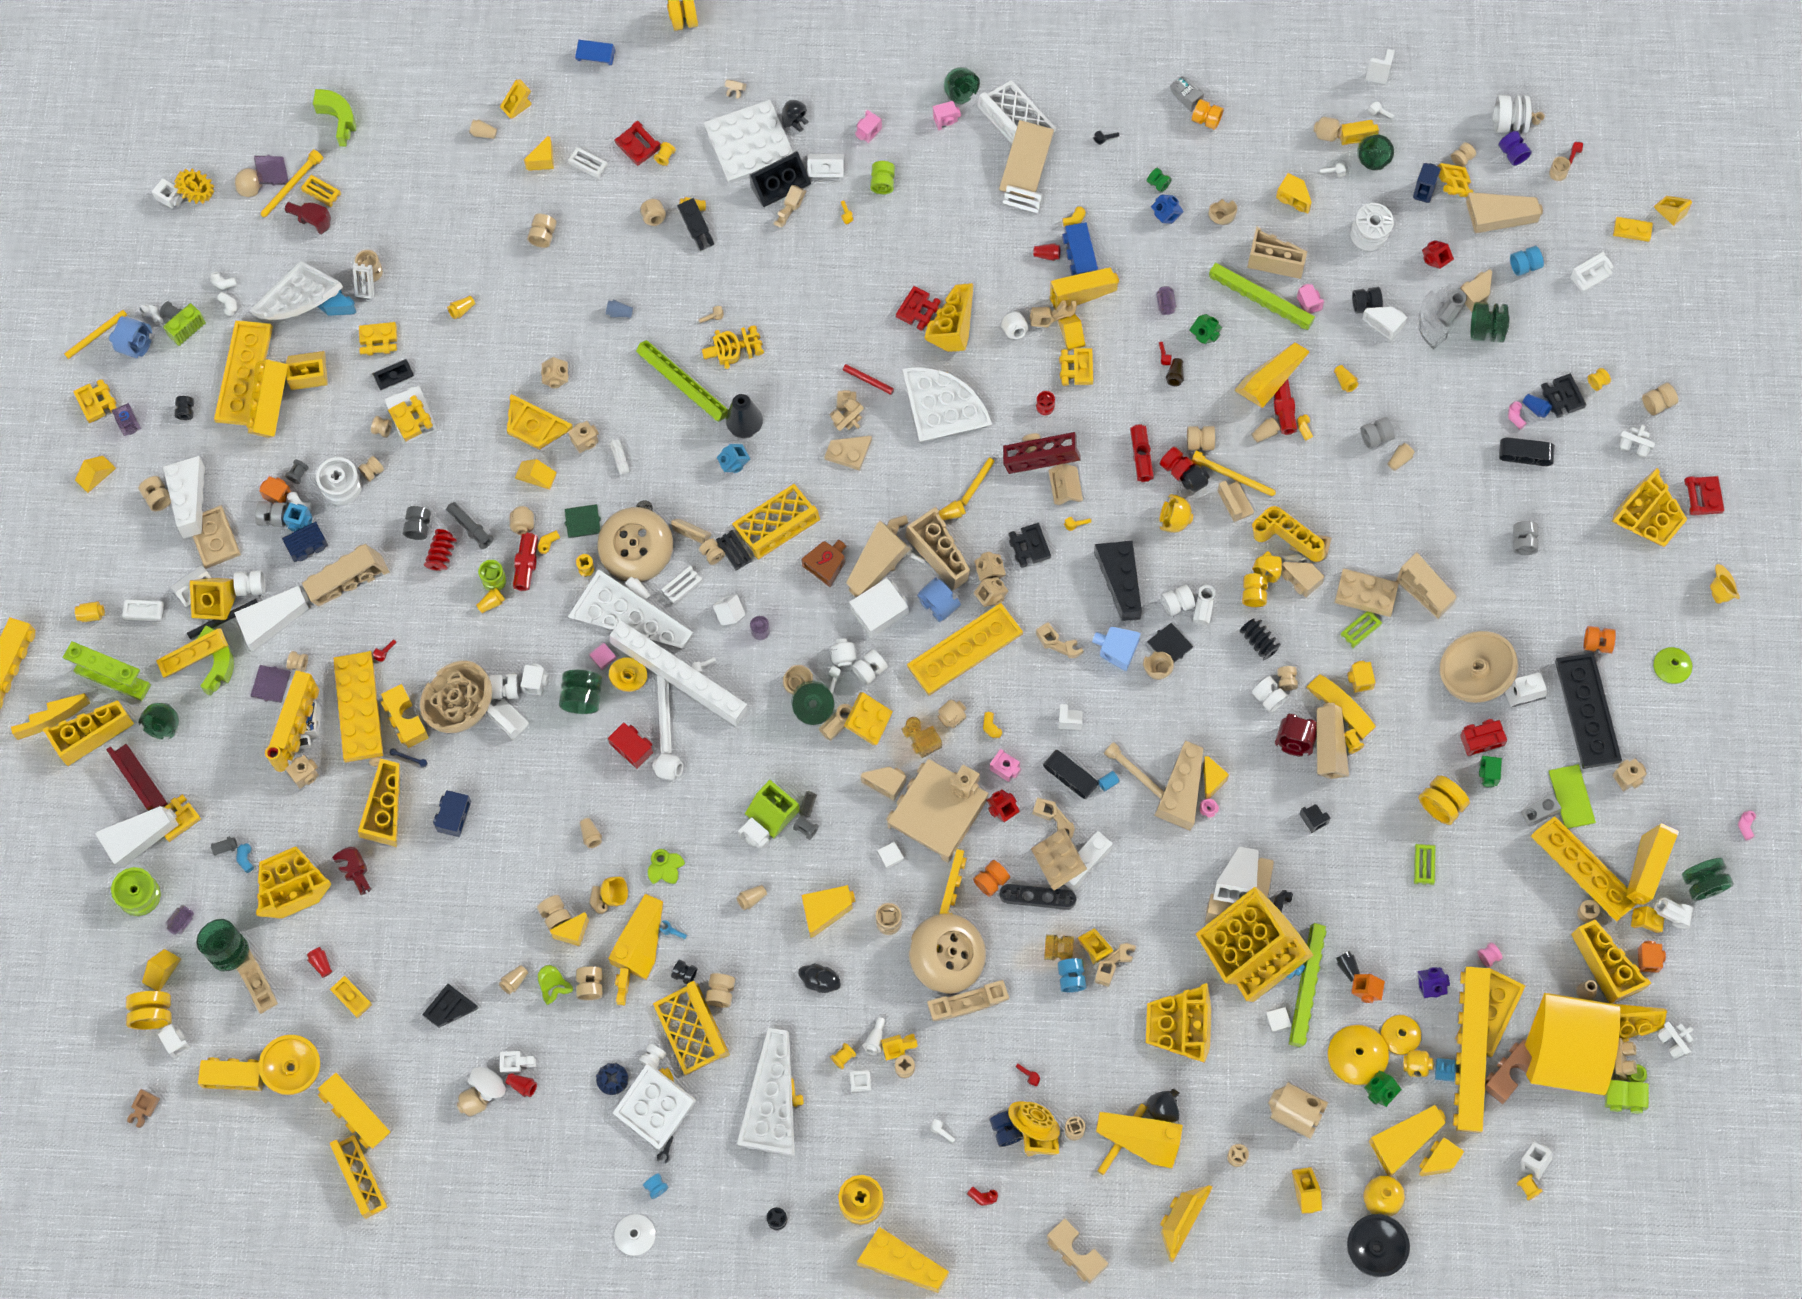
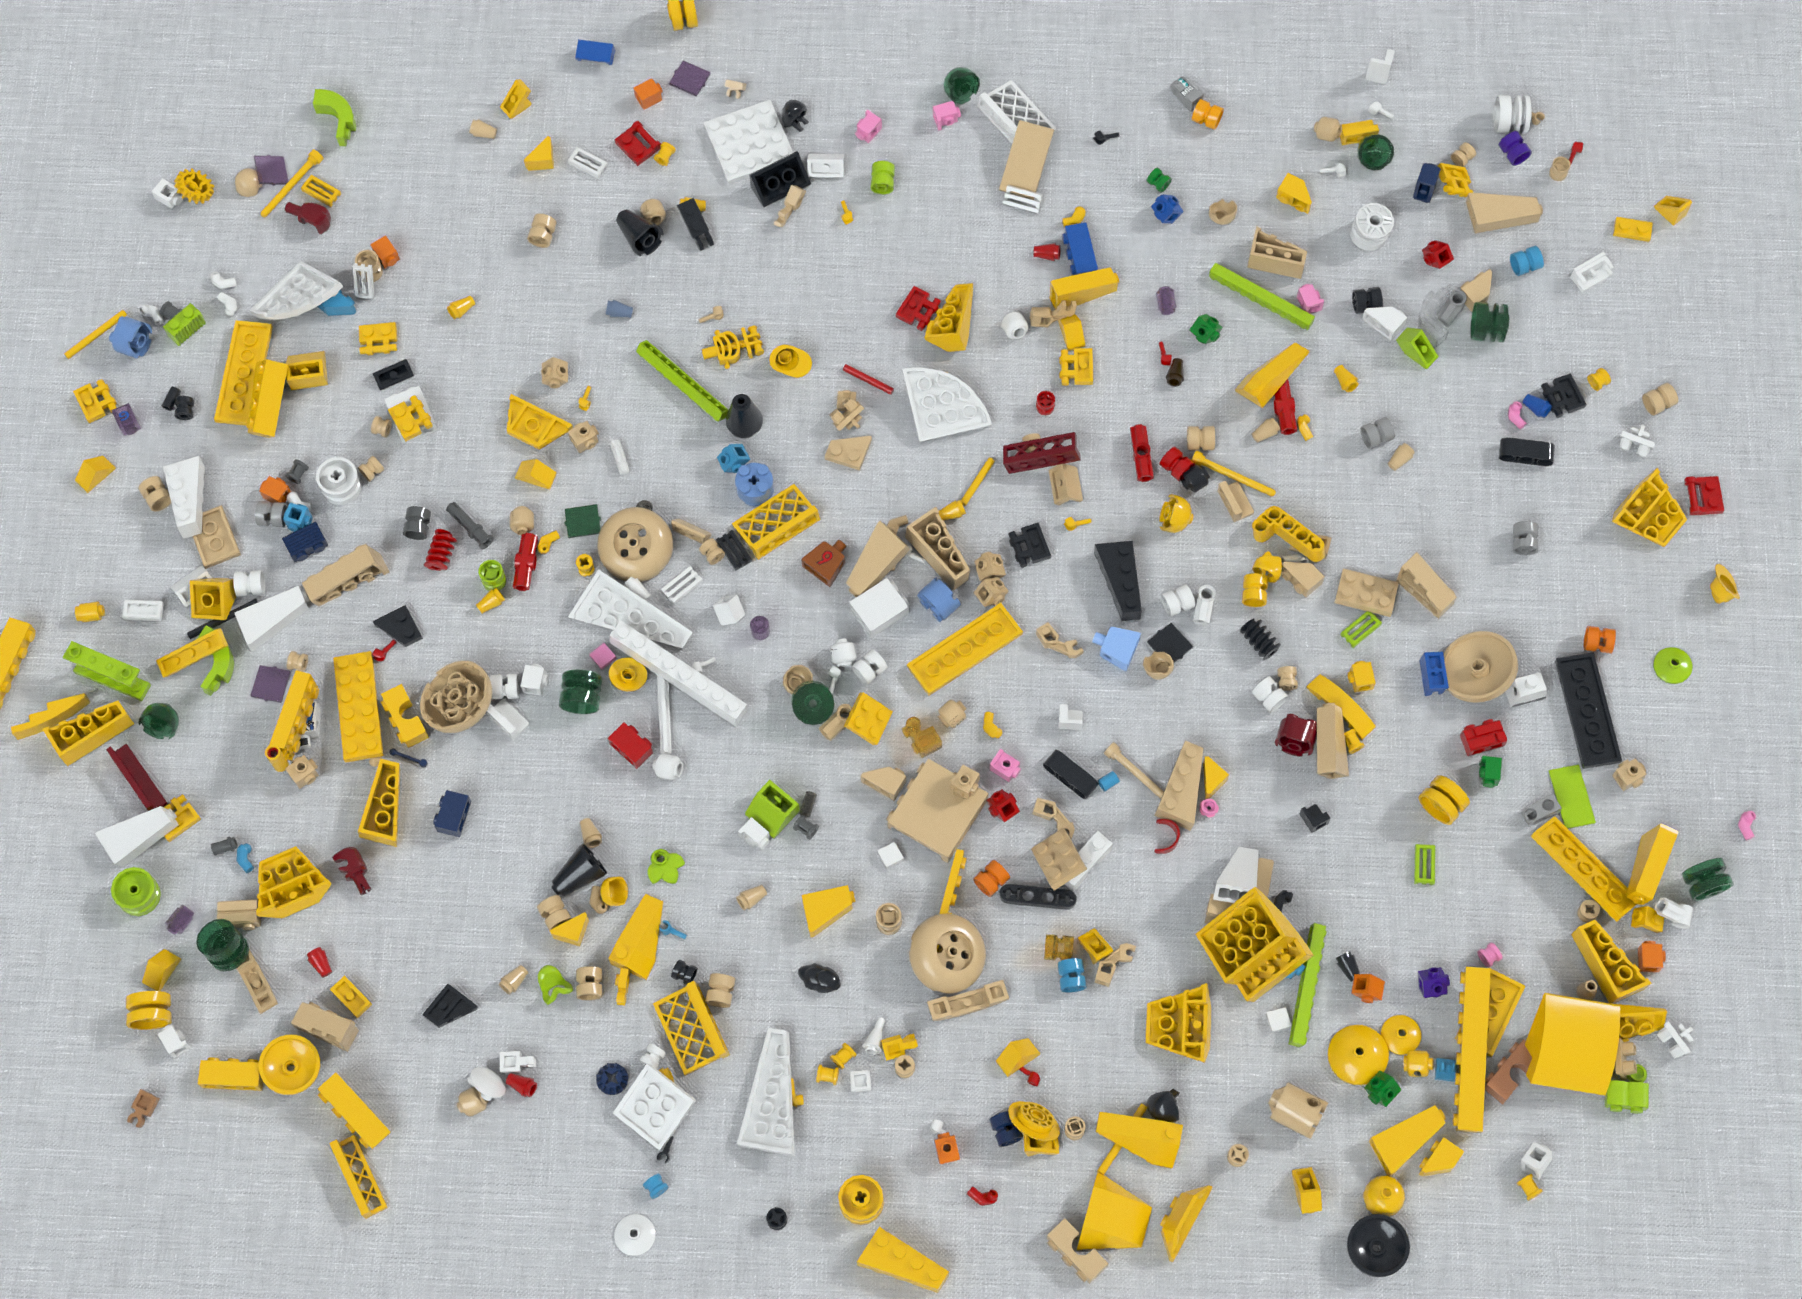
none -> black piece [161,386,181,411]
none -> tan brick [217,899,261,932]
none -> tan wedge [291,1002,359,1052]
none -> orange brick [370,235,400,269]
none -> black wing [372,605,423,647]
none -> black cone [551,844,607,896]
none -> yellow hand [578,386,591,411]
none -> black cone [616,209,664,256]
none -> orange brick [633,78,663,110]
none -> clear purple piece [669,60,710,97]
none -> medium blue brick [735,463,774,506]
none -> yellow piece [769,344,812,378]
none -> yellow bush [816,1064,839,1085]
none -> orange brick [934,1132,960,1164]
none -> yellow slope [996,1038,1040,1077]
none -> yellow wedge [1077,1172,1152,1250]
none -> red helmet [1154,819,1180,854]
none -> lime slope [1396,327,1439,369]
none -> blue hinge [1419,652,1449,696]

